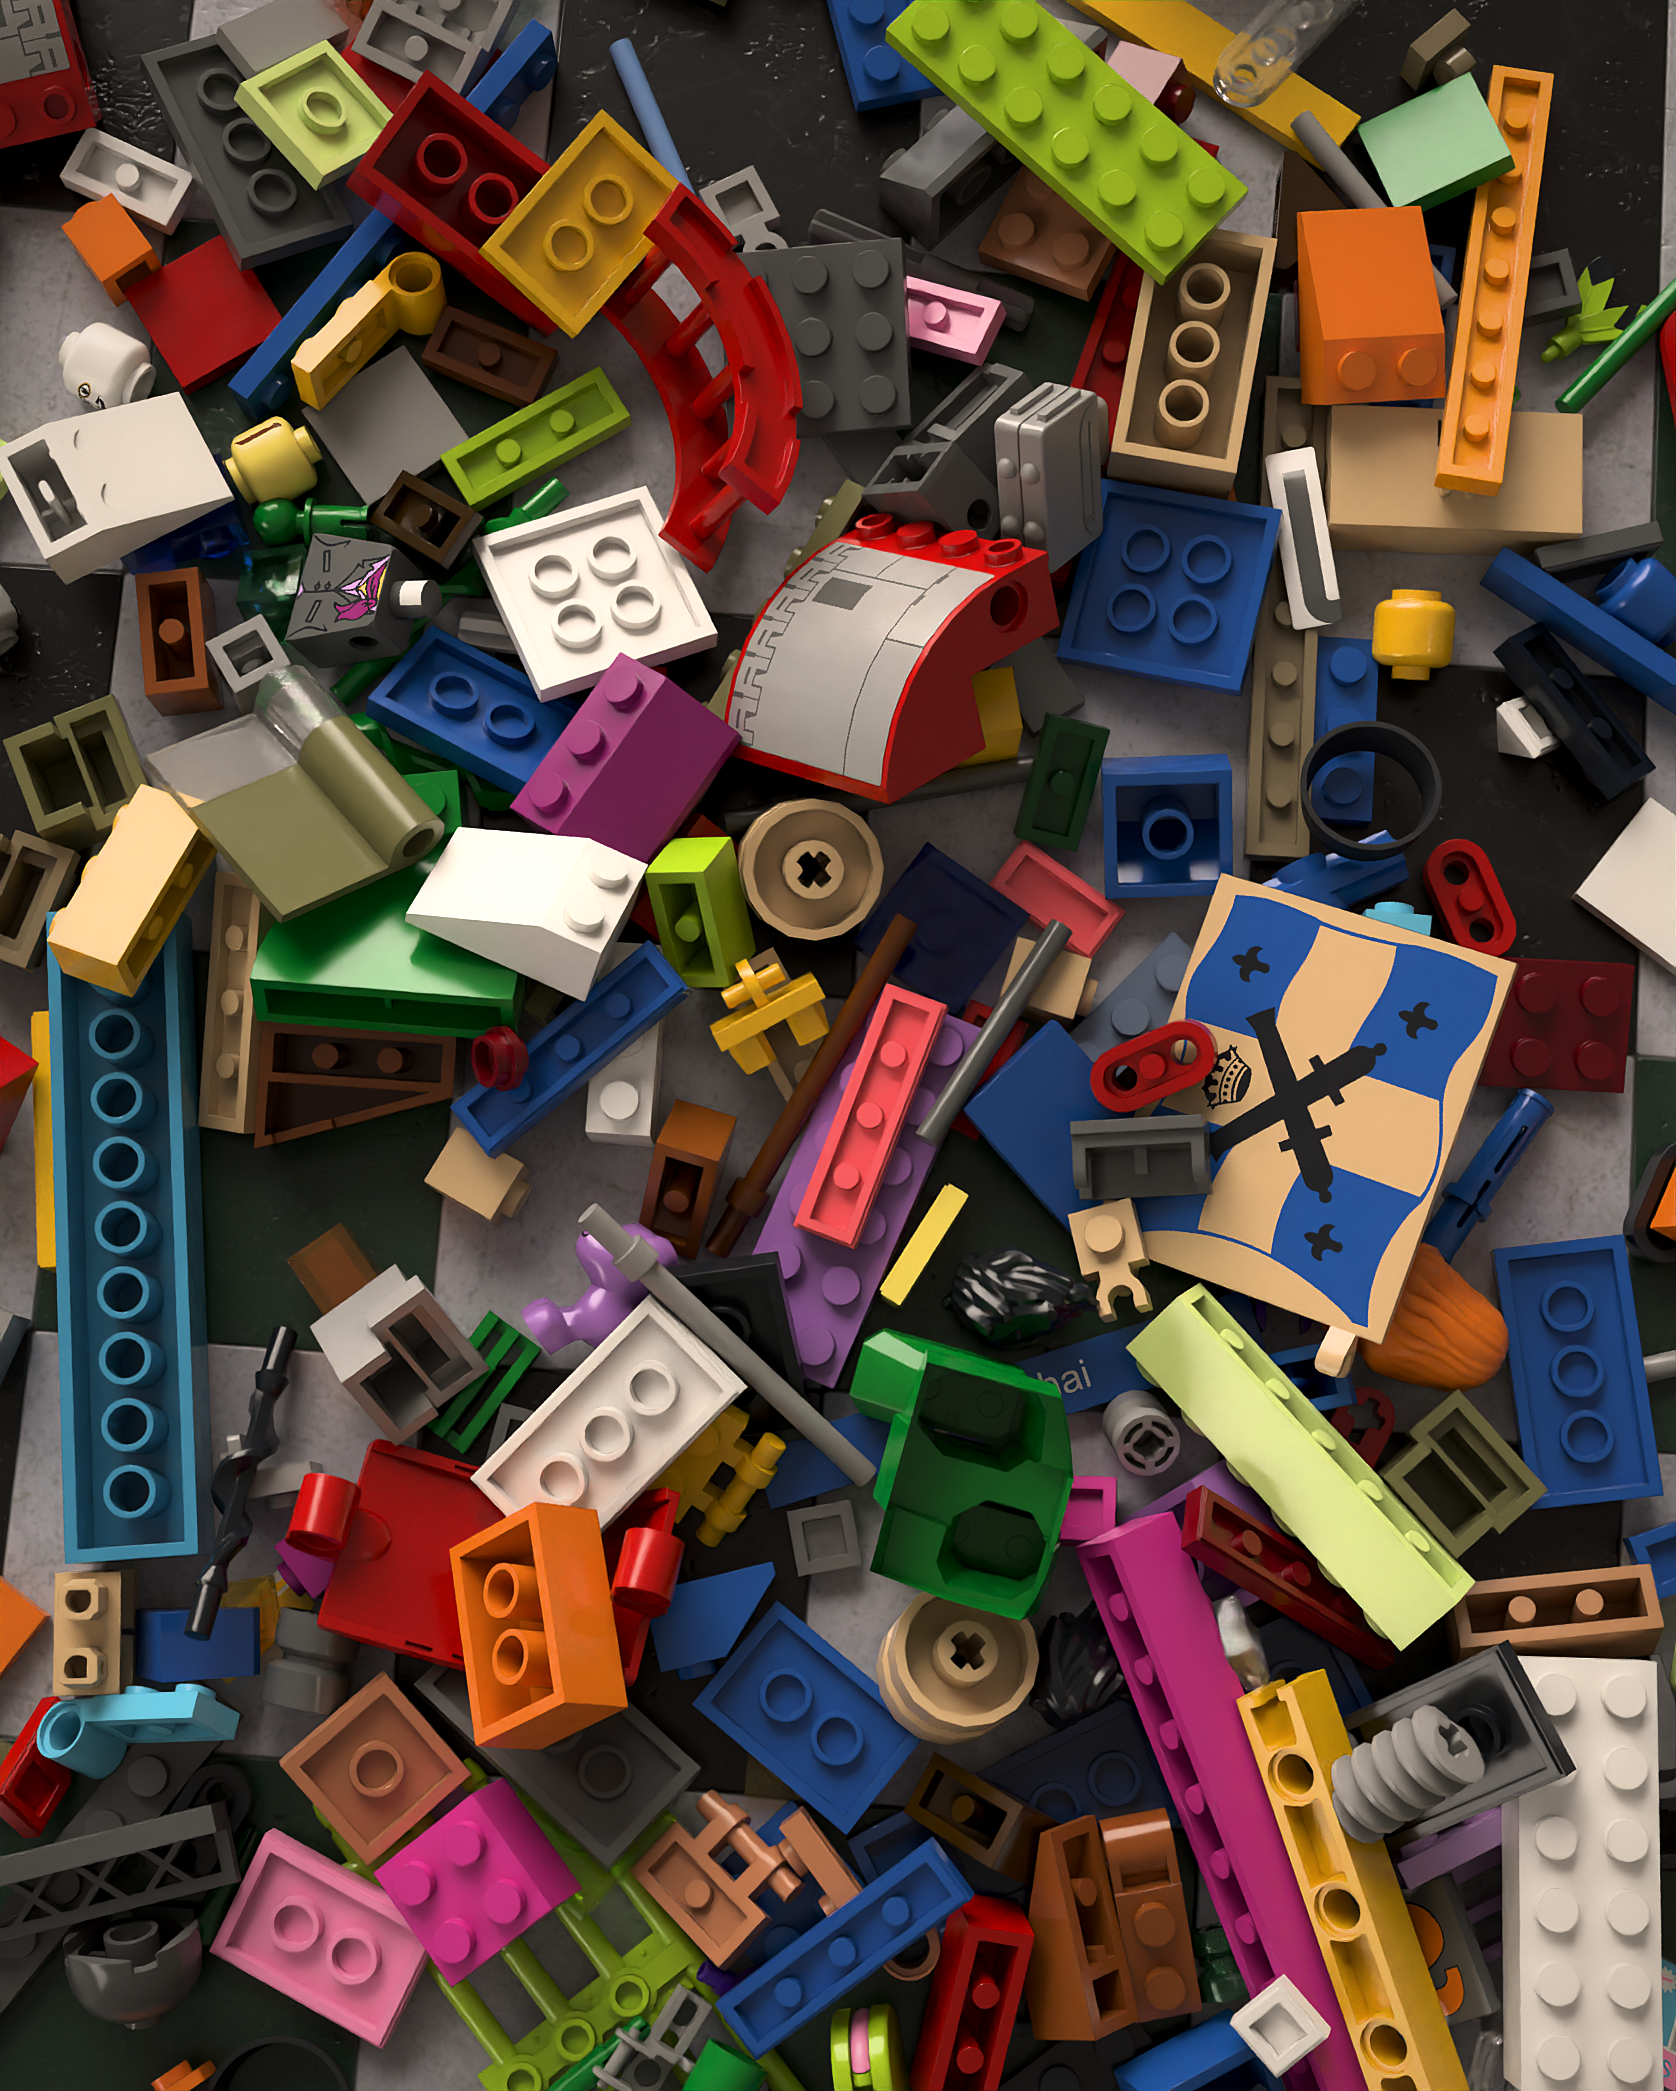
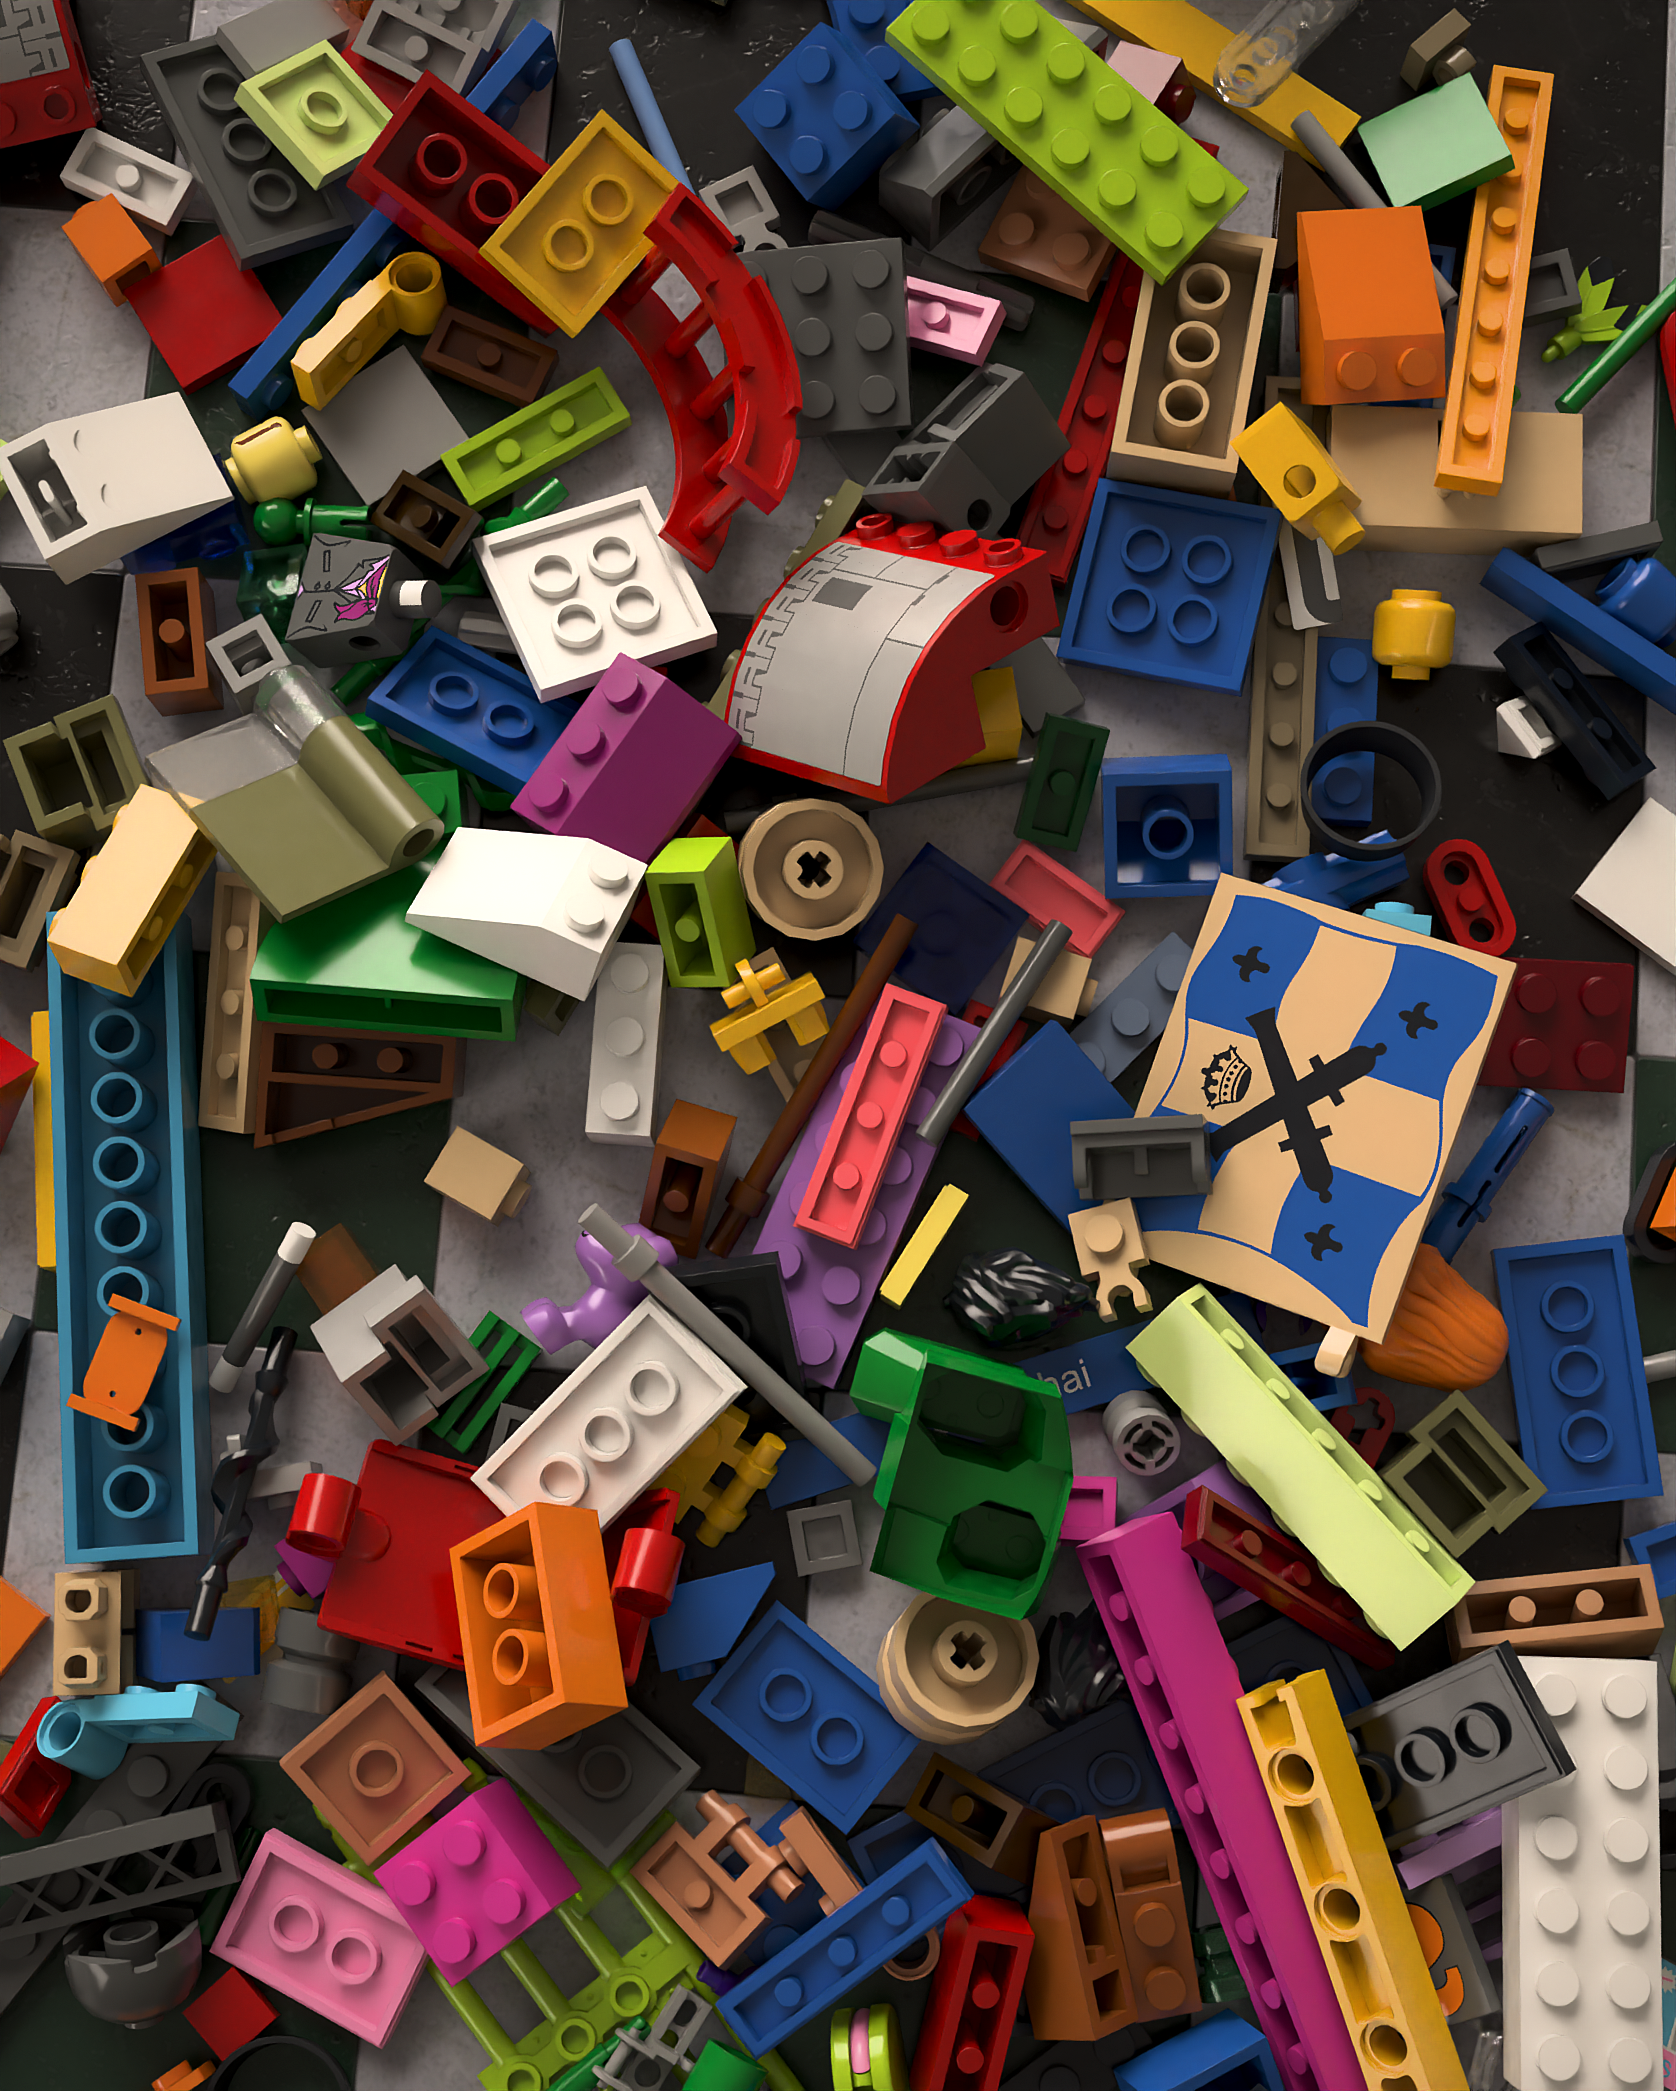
white head [58,323,156,411] -> none
blue tile [450,940,693,1159] -> none
dark red plate [471,1025,529,1092] -> none
light grey piece [994,382,1110,574] -> none
red plate [1090,1019,1218,1112] -> none
clear tile [1212,1595,1271,1692] -> none
white tile [1230,1974,1332,2078] -> none
light grey piece [1331,1705,1486,1844] -> none
none -> orange piece [66,1293,182,1432]
none -> red tile [182,1966,281,2062]
none -> dark grey bar [209,1222,316,1393]
none -> blue brick [734,22,921,212]
none -> yellow torso [1229,401,1366,556]

